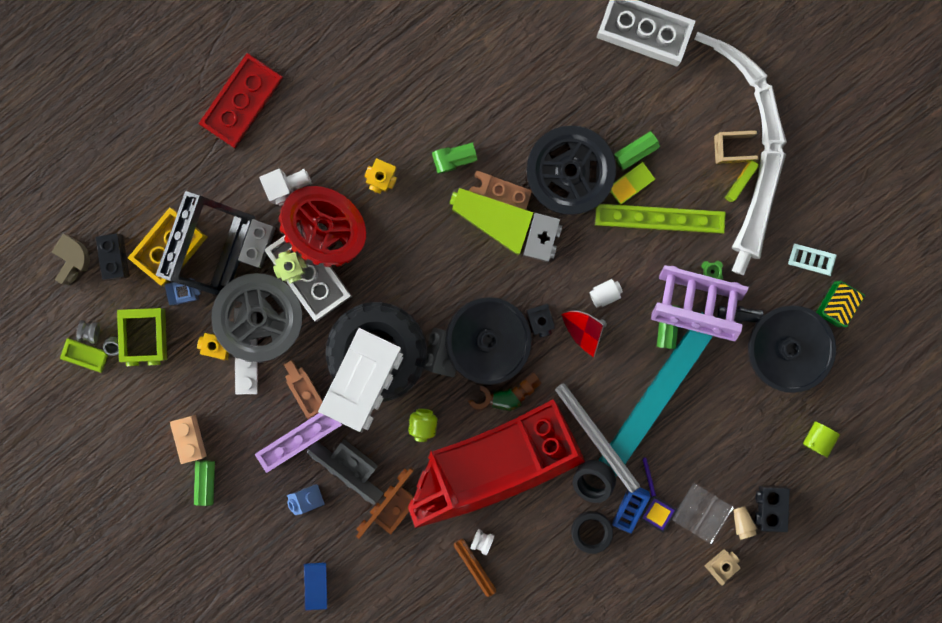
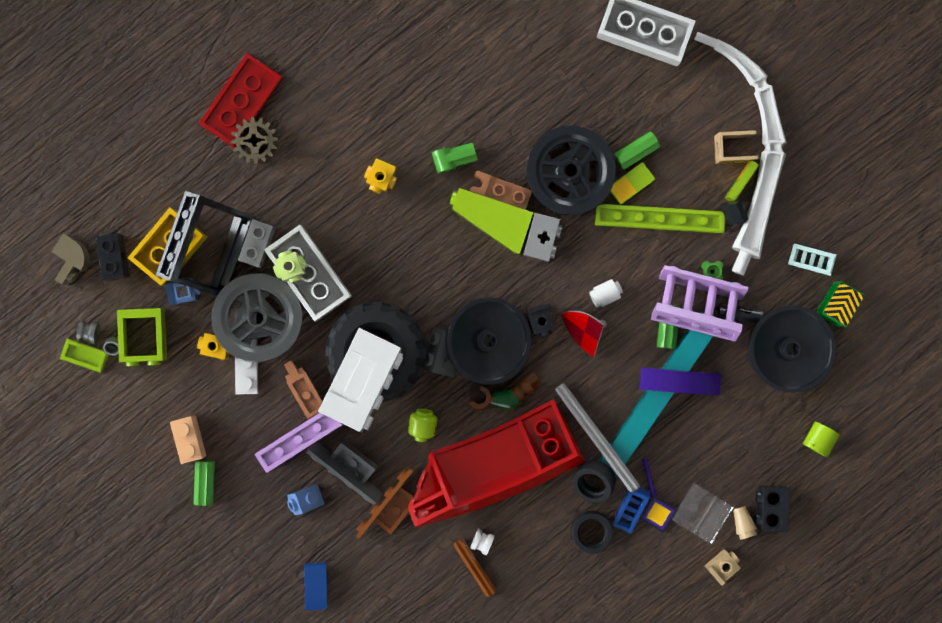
white brick [259,168,312,206] -> none
red gear [279,186,366,267] -> none
none -> dark tan gear [231,117,278,164]
none -> dark purple slope [639,368,722,395]
none -> black tile [720,200,748,225]

